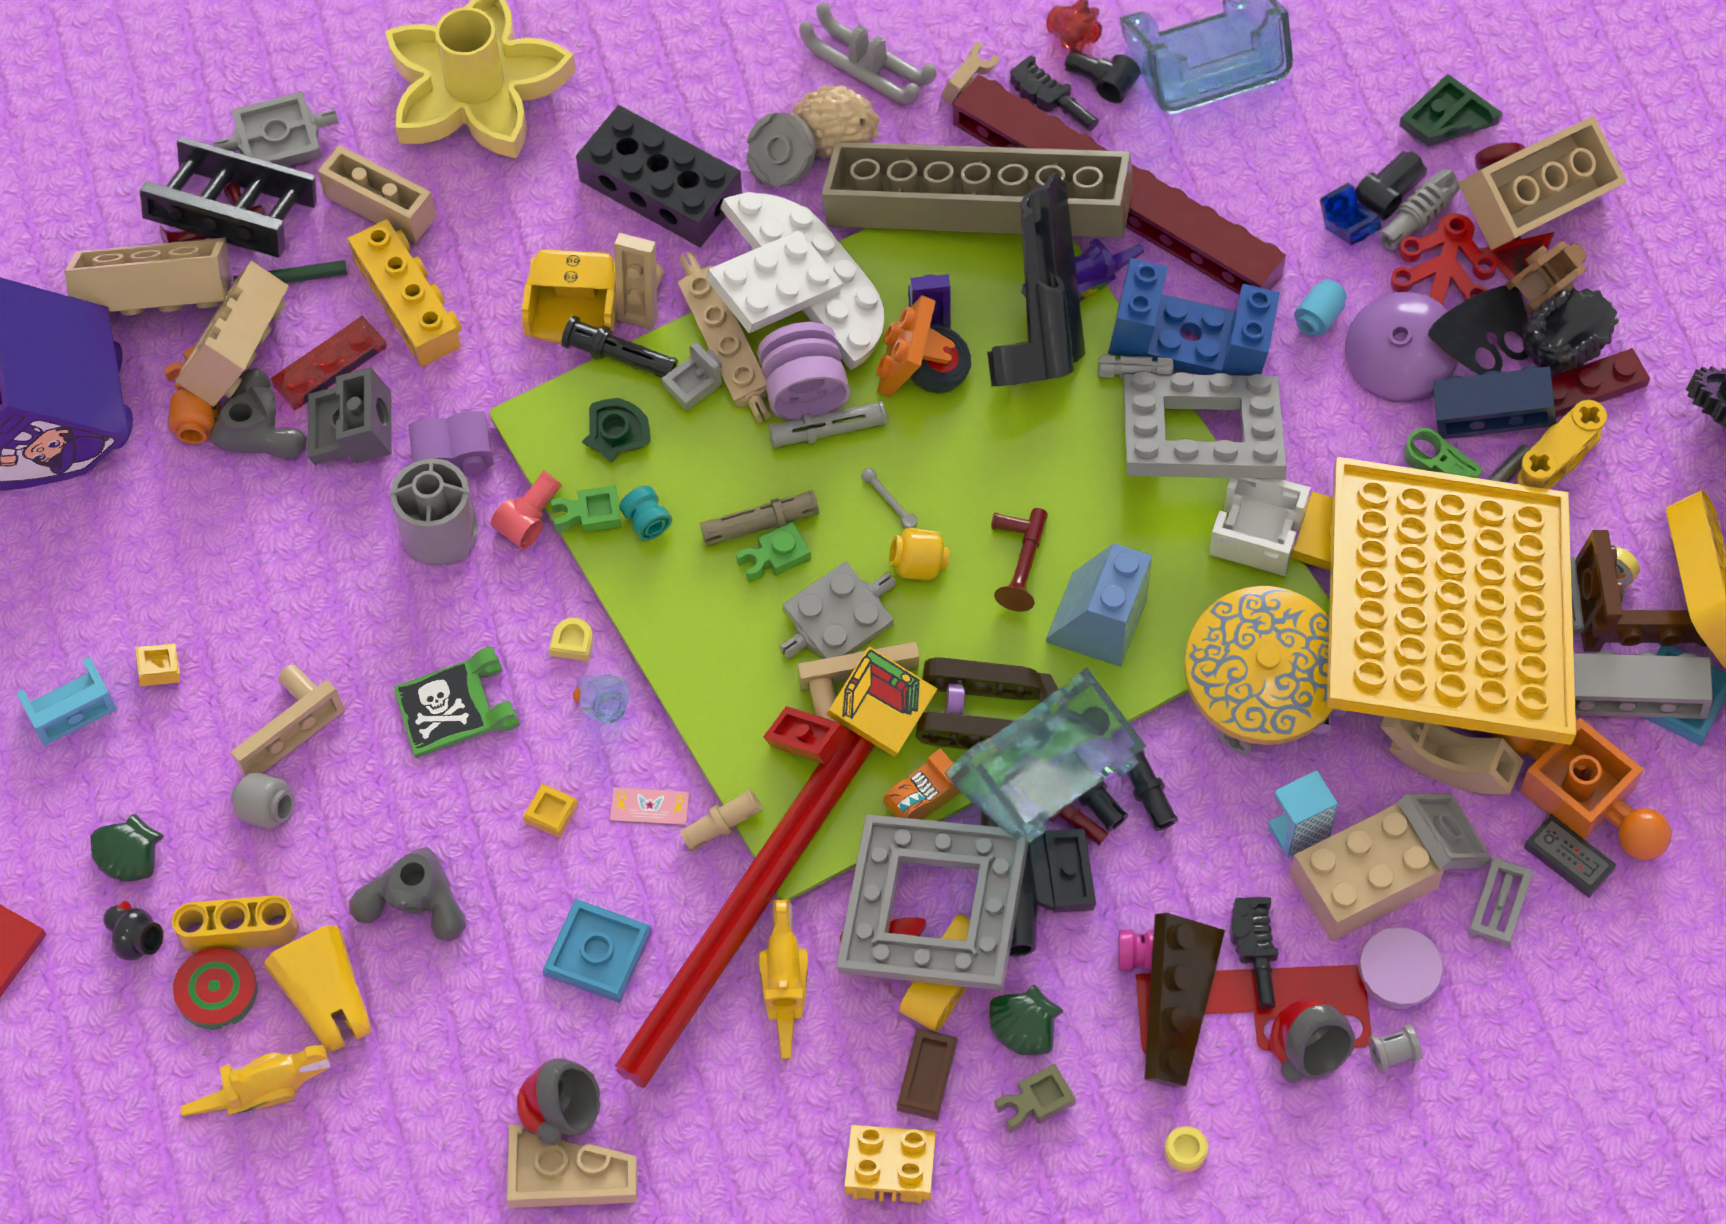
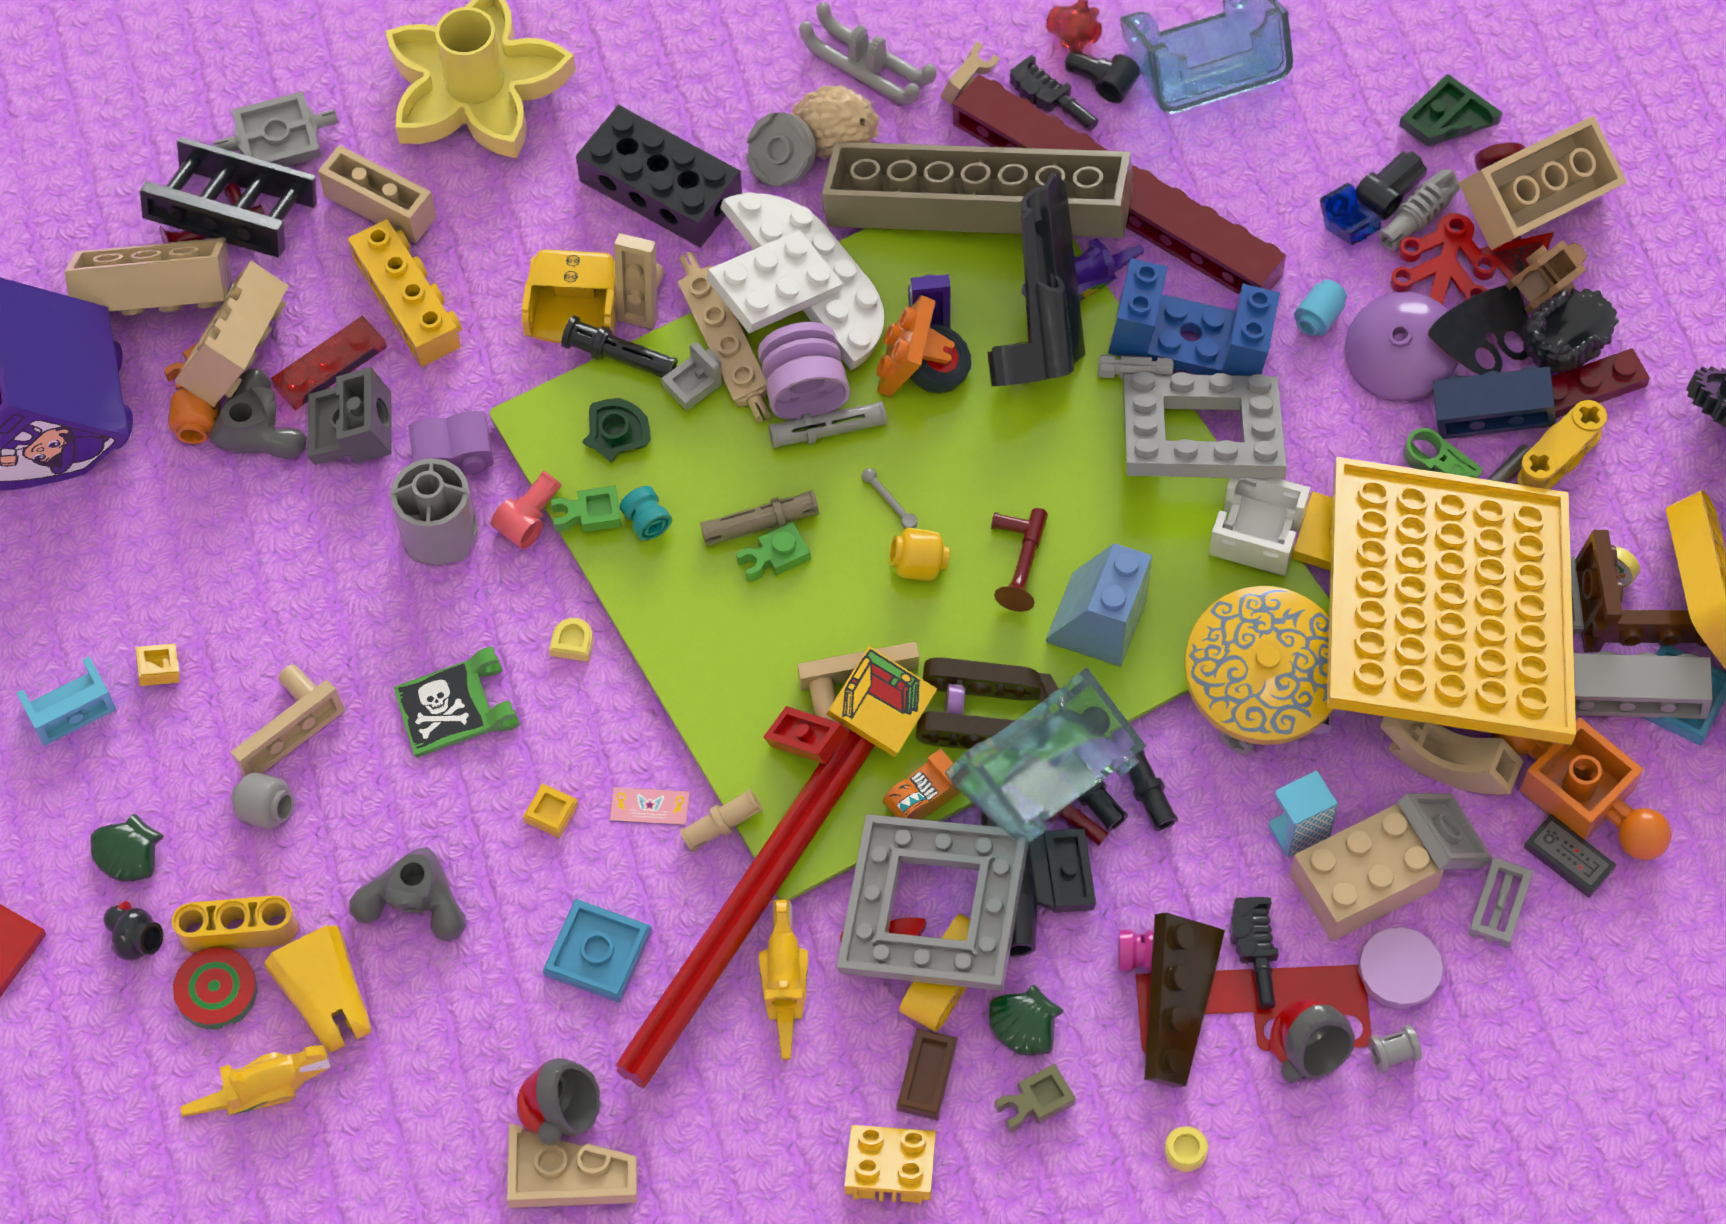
dark green bar [233,260,348,283] -> none
clear light blue animal [572,674,630,724] -> none
light grey plate [779,561,897,660] -> none

